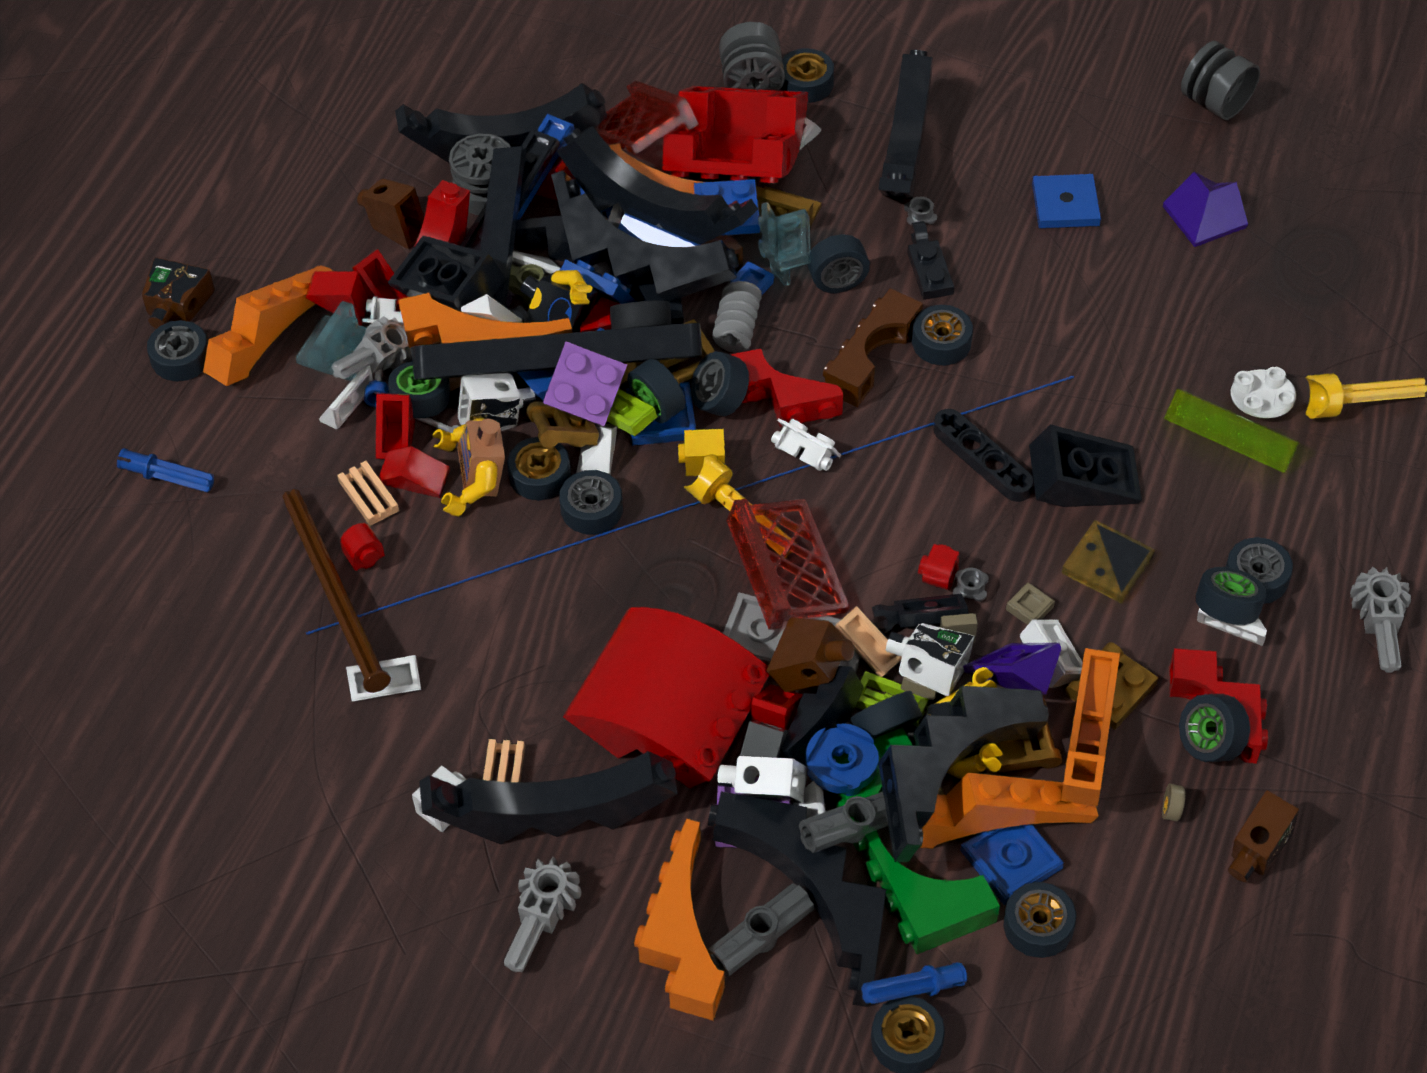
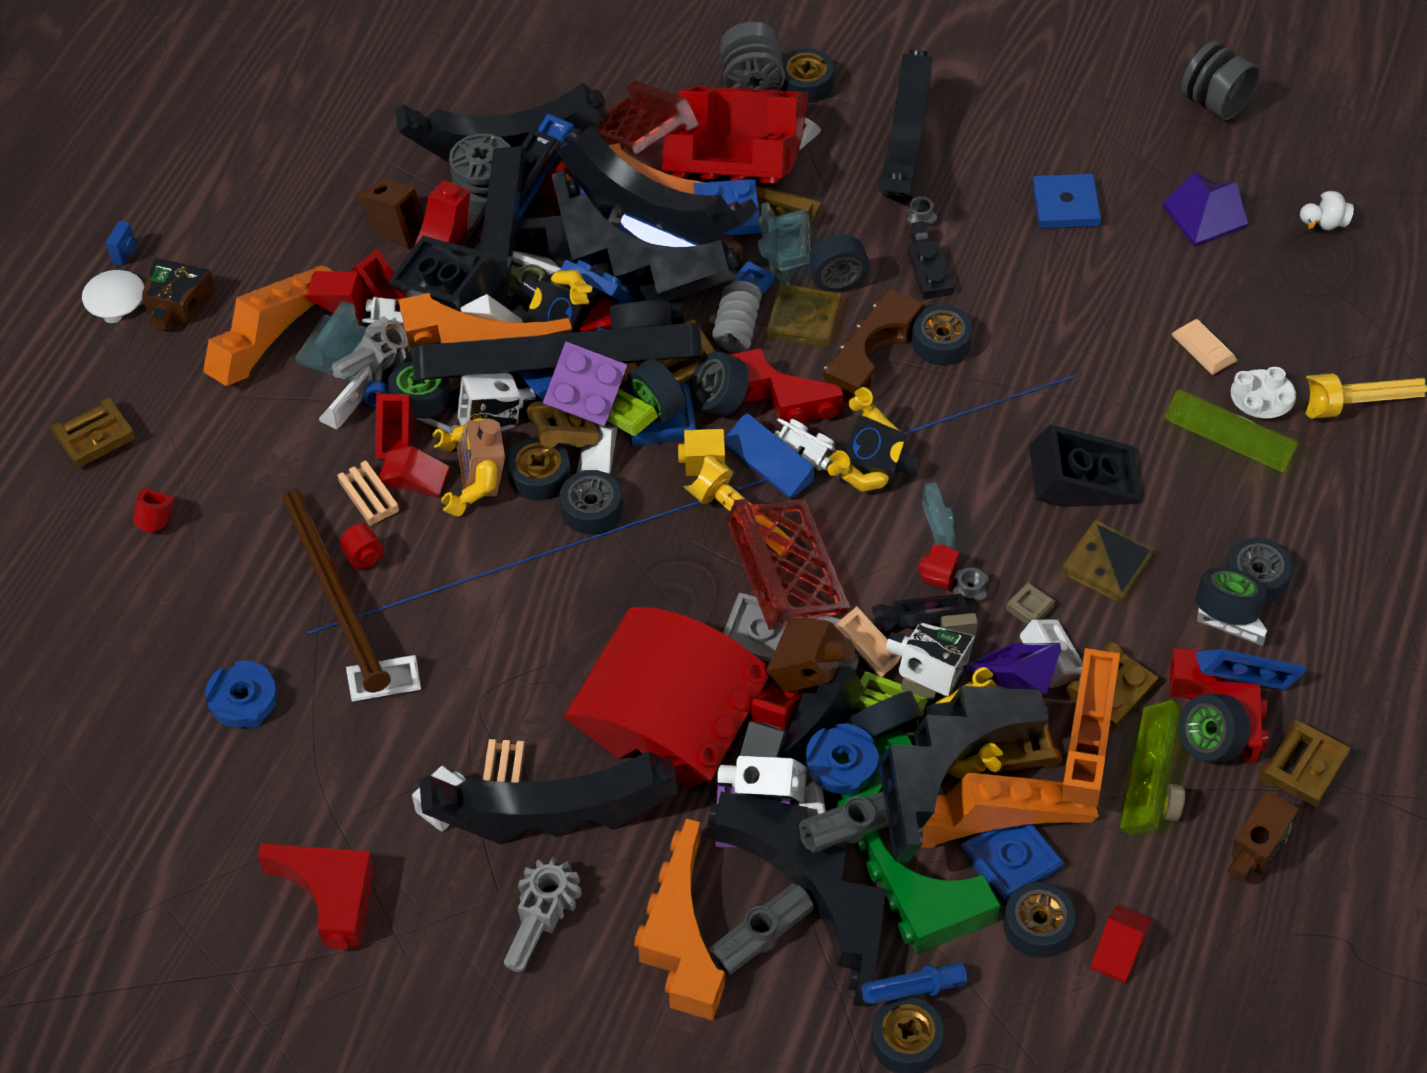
blue axle [117,448,214,492] -> none
black wheel [147,320,208,382] -> none
black beam [933,409,1033,502] -> none
light grey gear [1350,567,1411,673] -> none
none -> pearl gold plate [50,397,136,469]
none -> white dish [82,270,144,323]
none -> blue plate [105,221,136,266]
none -> red plate [132,487,175,533]
none -> blue plate [205,661,278,729]
none -> red arch [258,844,374,950]
none -> blue slope [724,413,814,499]
none -> clear yellow tile [767,284,841,347]
none -> torso [827,387,921,492]
none -> clear light blue plate [922,482,955,549]
none -> red slope [1090,904,1152,984]
none -> clear neon green plate [1120,700,1181,835]
none -> light nougat tile [1172,319,1238,376]
none -> blue slope [1196,649,1306,690]
none -> pearl gold plate [1258,720,1351,807]
none -> white animal [1300,191,1354,230]

